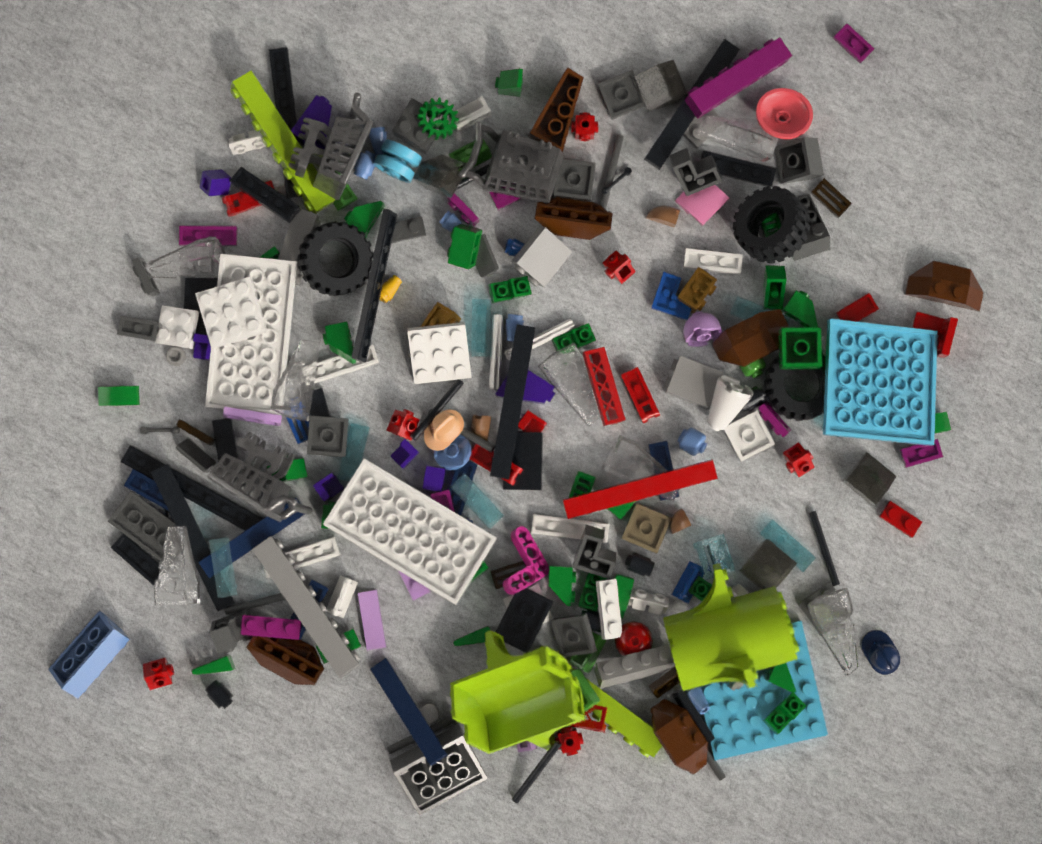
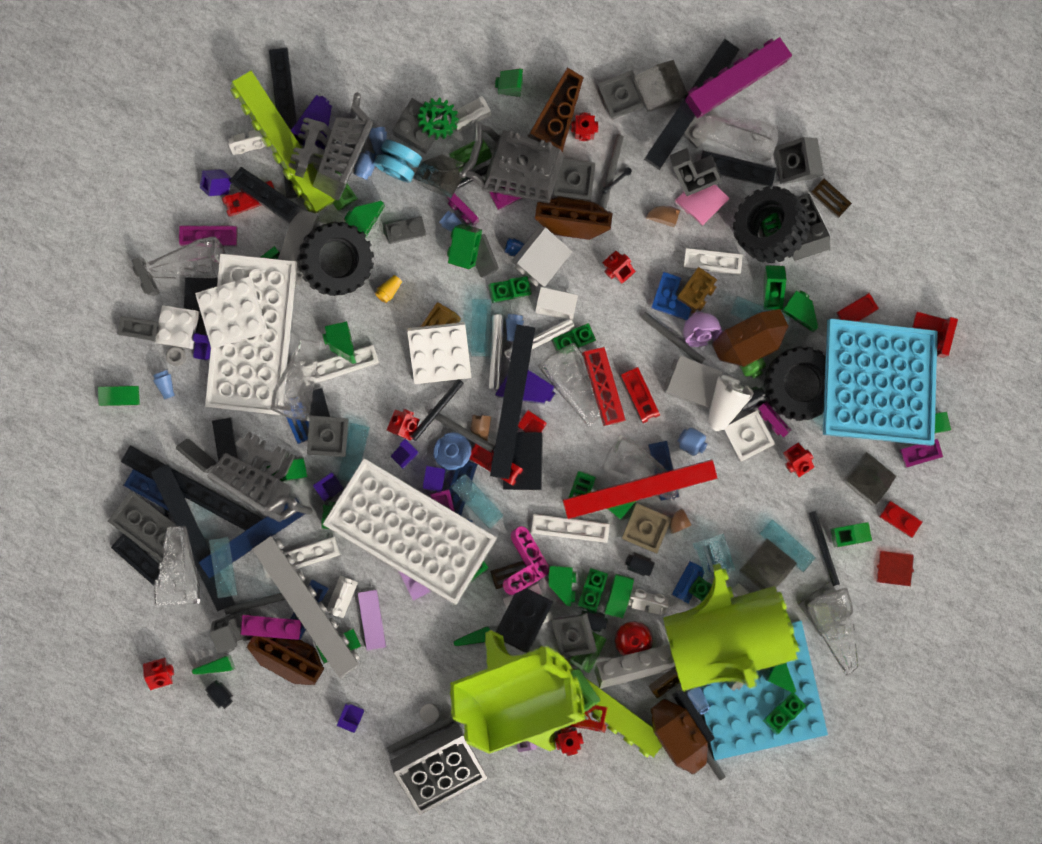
medium blue slope [48,611,130,698] -> none
dark grey hinge [140,426,180,434] -> none
dark brown tile [176,419,215,446] -> none
lavender tile [223,407,282,426] -> none
black tile [352,208,397,363] -> none
dark blue tile [370,658,448,766] -> none
light nougat piece [424,409,464,451] -> none
black bar [512,740,562,804] -> none
dark grey brick [573,524,616,579] -> none
white plate [596,579,622,640] -> none
coral dish [756,88,813,139] -> none
green brick [779,327,822,369] -> none
magenta plate [833,23,875,64] -> none
dark blue piece [862,630,901,675] -> none
reddish brown wedge [905,261,984,312] -> none
none -> medium blue cone [153,370,175,400]
none -> dark purple panel [337,703,364,733]
none -> white hinge [535,287,578,321]
none -> dark grey bar [641,312,705,364]
none -> green slope [830,522,872,548]
none -> clear red piece [876,551,914,587]

